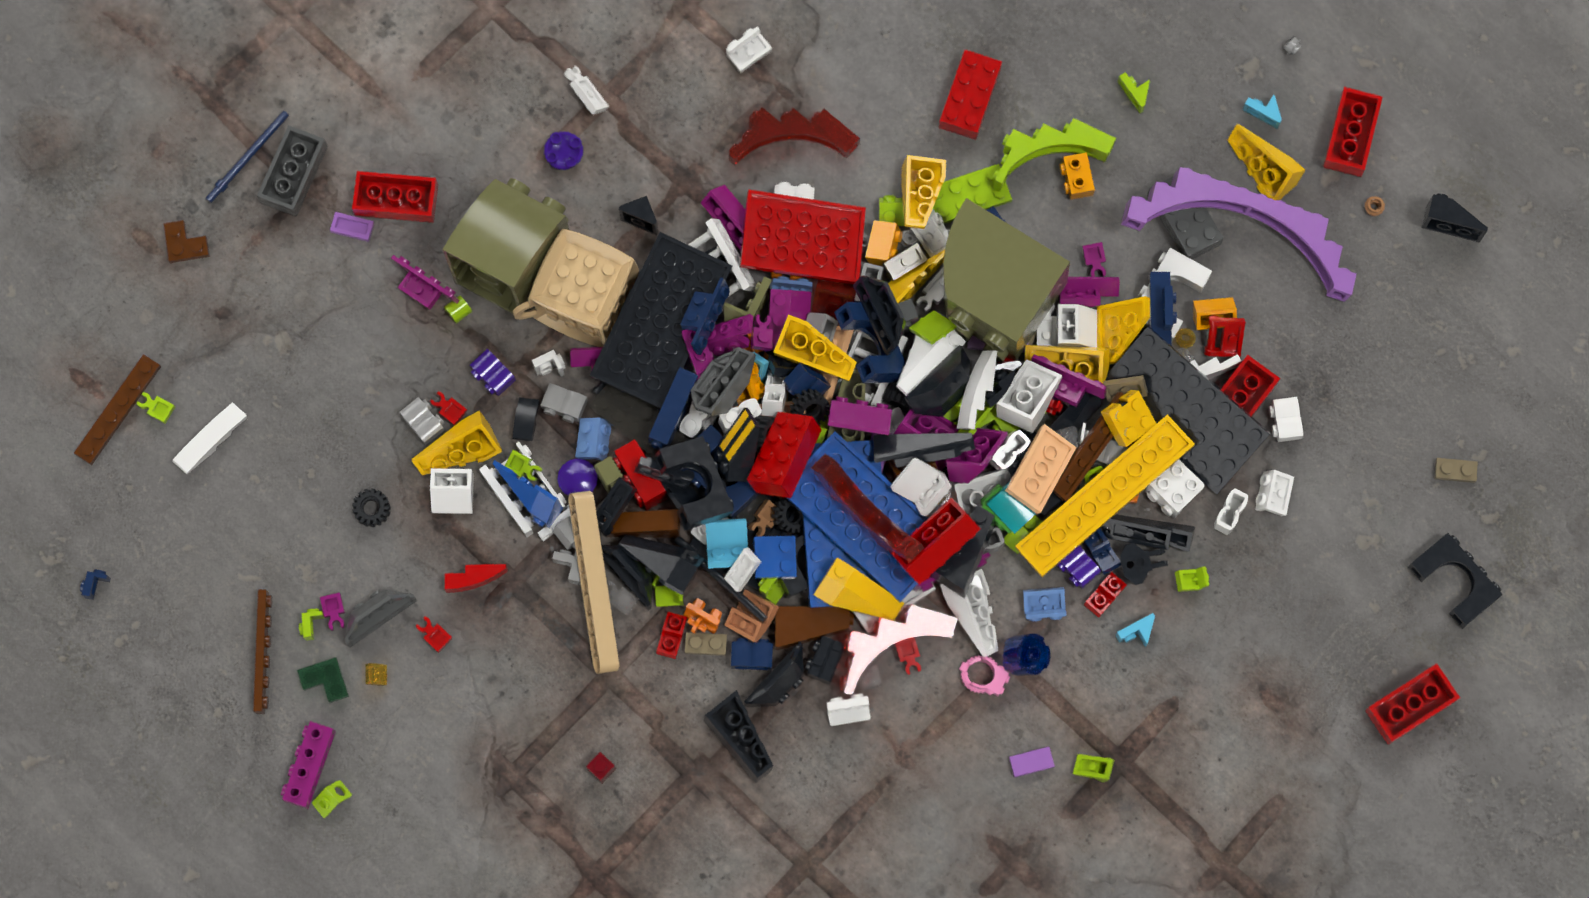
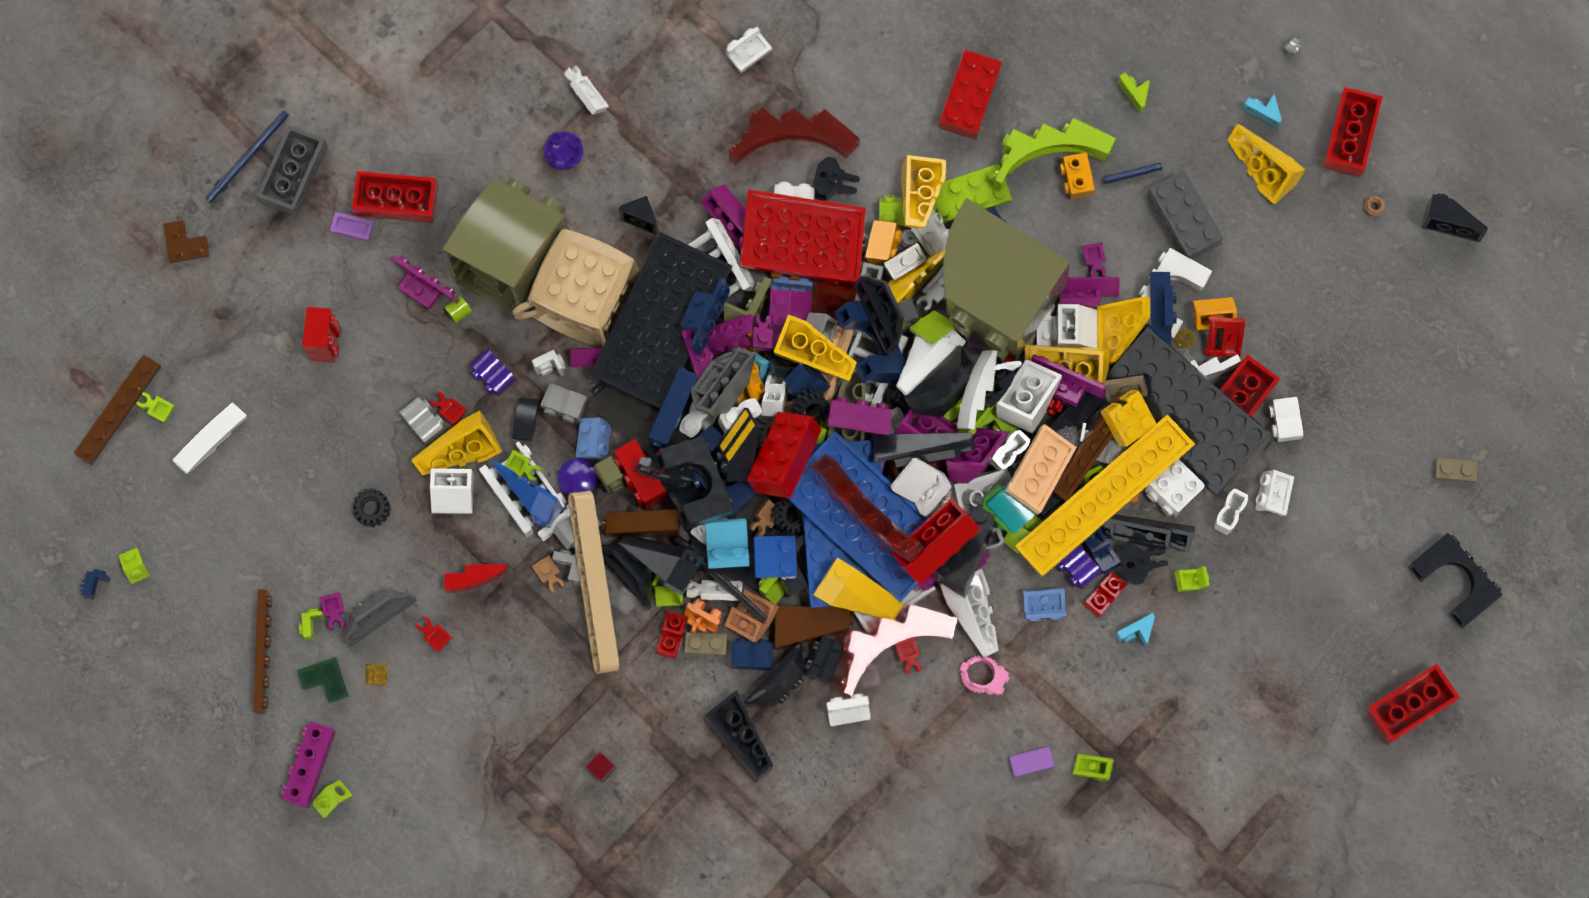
black plate [596,477,637,536] -> none
white plate [724,548,761,592] -> none
clear blue brick [1003,633,1051,676] -> none
medium lavender arch [1121,167,1356,302] -> none
none -> lime bracket [119,547,149,584]
none -> red brick [302,307,342,363]
none -> medium nougat plate [532,555,565,594]
none -> white plate [687,580,743,601]
none -> black hinge [813,156,860,201]
none -> dark blue bar [1103,162,1162,185]

